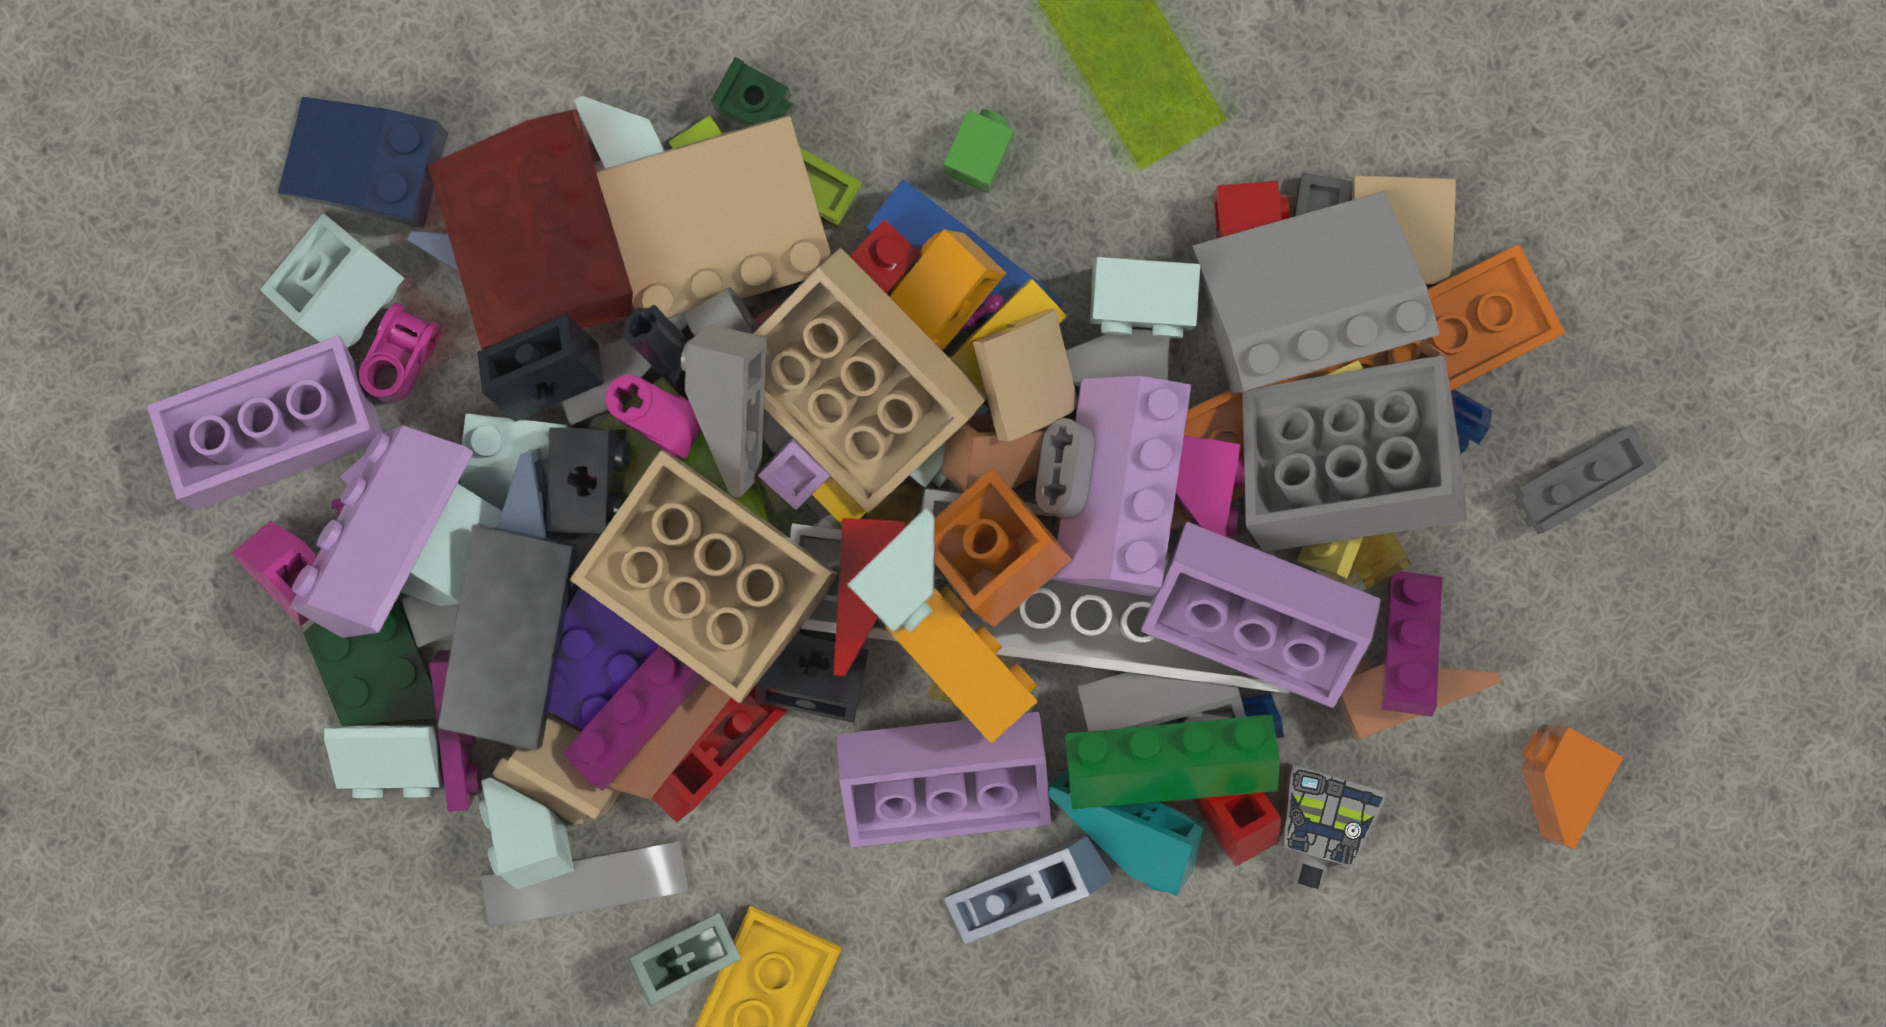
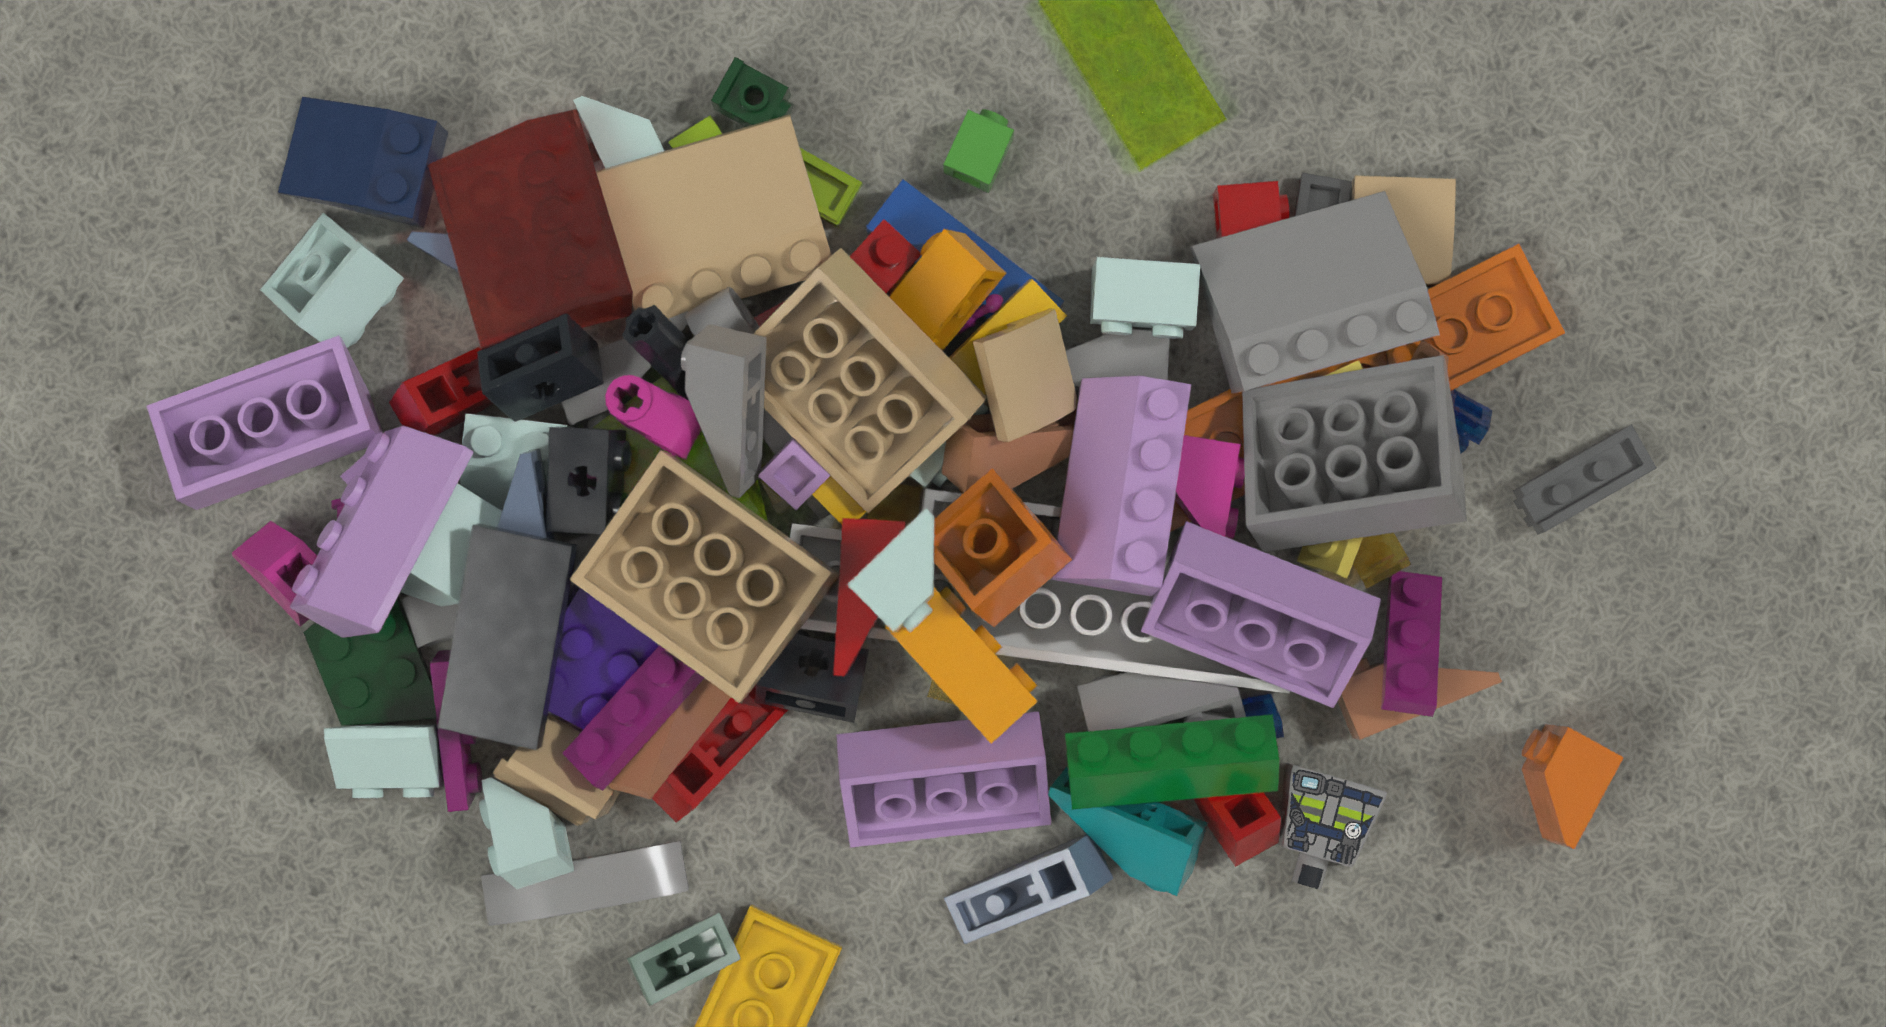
dark pink piece [359,302,443,404] -> none
light grey beam [1036,418,1095,520] -> none
none -> red slope [389,323,534,436]

